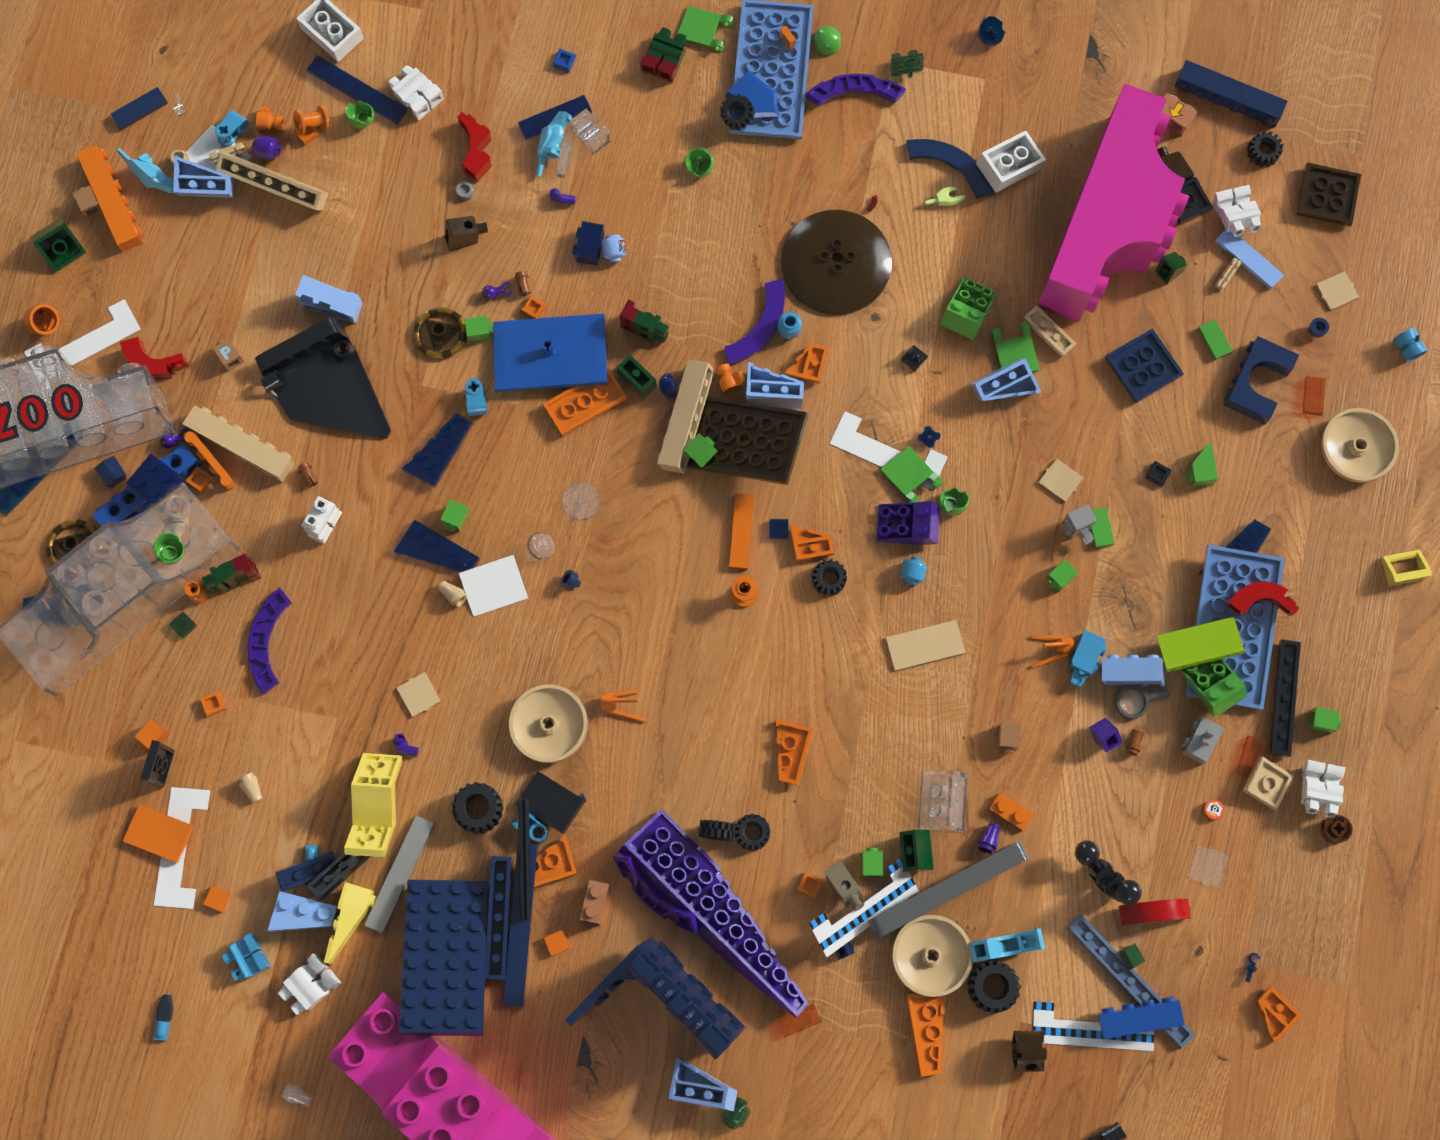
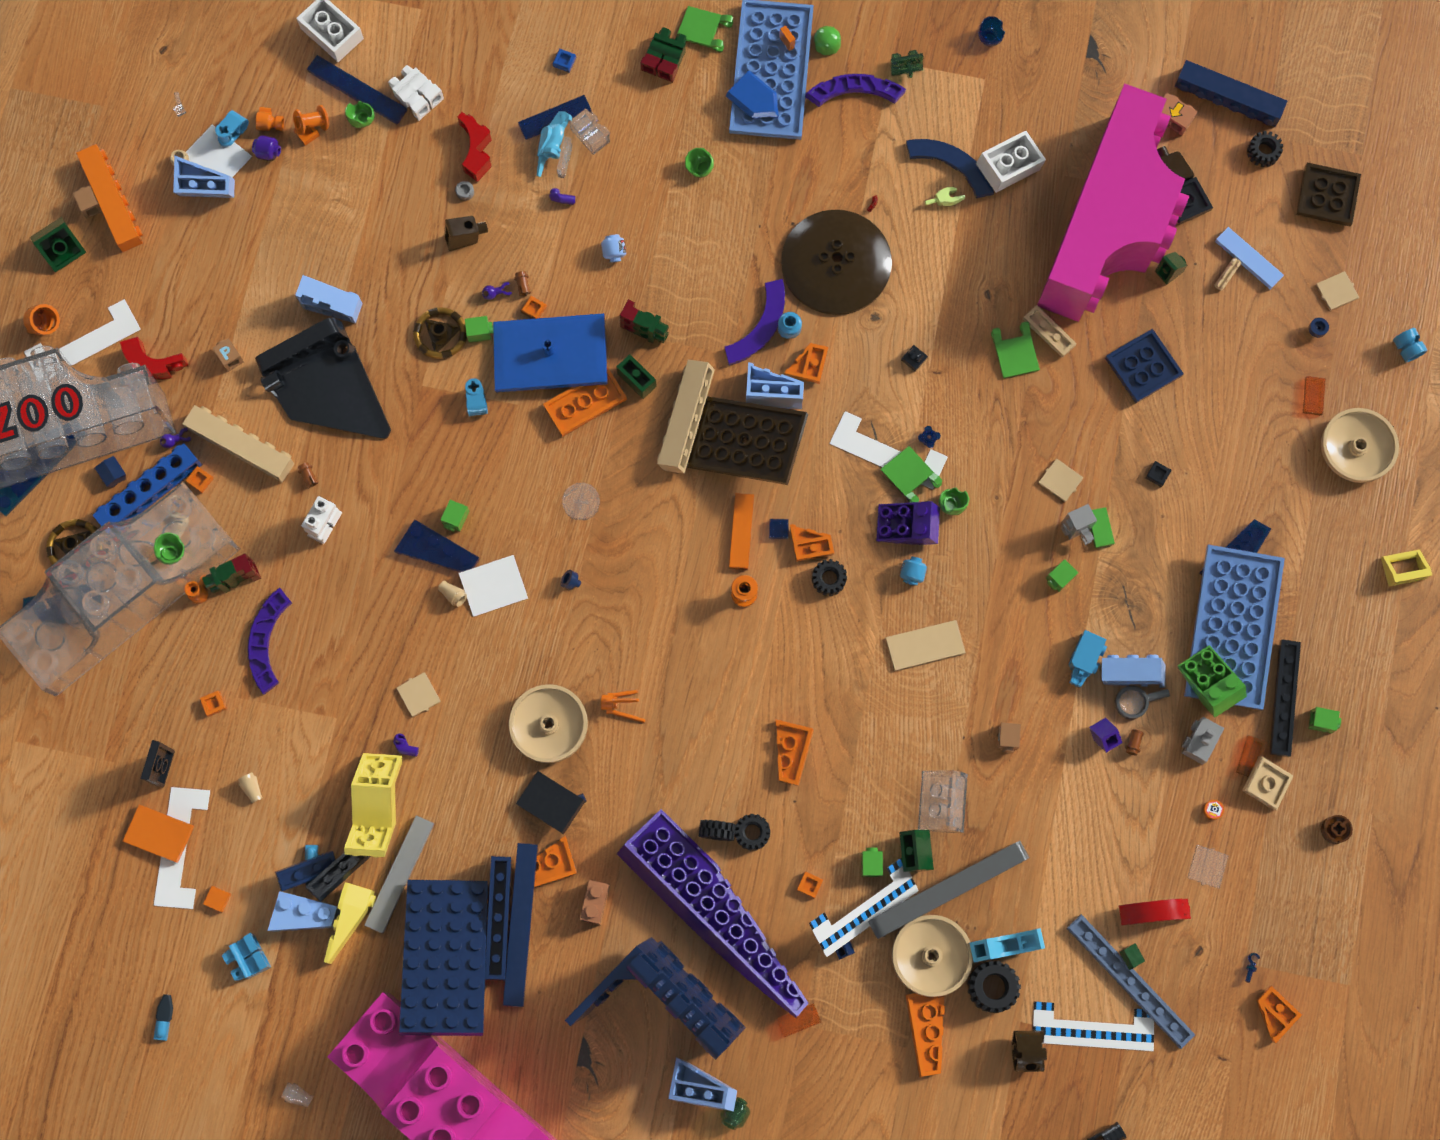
dark blue tile [110,87,168,130] -> none
medium azure animal [117,148,174,194] -> none
clear blue brick [126,453,186,511] -> none
orange brick [134,719,170,751] -> none
clear green tile [169,612,197,639] -> none
orange plate [184,432,234,490] -> none
tan axle [209,142,246,163] -> none
tan brick [215,153,329,210] -> none
white hips [278,954,342,1015] -> none
clear blue wing [402,413,473,488] -> none
black tyre [451,782,503,834] -> none
dark azure piece [511,813,549,844] -> none
black axle [518,799,531,919] -> none
clear hair [525,533,555,563] -> none
orange tile [544,930,570,956] -> none
clear blue brick [572,221,605,266] -> none
dark purple tile [613,852,700,933] -> none
clear blue piece [659,373,677,398] -> none
bright green brick [684,434,717,468] -> none
orange piece [715,363,747,395] -> none
black tyre [720,94,755,130] -> none
dark tan torso [824,861,864,911] -> none
bright green slope [940,277,997,340] -> none
light blue wedge [970,358,1041,401] -> none
dark purple cone [978,823,1000,854] -> none
orange plate [989,793,1033,831] -> none
orange plant [1030,635,1075,669] -> none
black piece [1074,840,1142,905] -> none
blue brick [1097,996,1185,1039] -> none
lime tile [1157,617,1245,672] -> none
bright green slope [1186,443,1218,487] -> none
bright green tile [1198,319,1233,360] -> none
white hips [1213,185,1261,237] -> none
dark blue arch [1224,336,1299,425] -> none
red arch [1224,581,1299,616] -> none
white hips [1301,760,1346,818] -> none

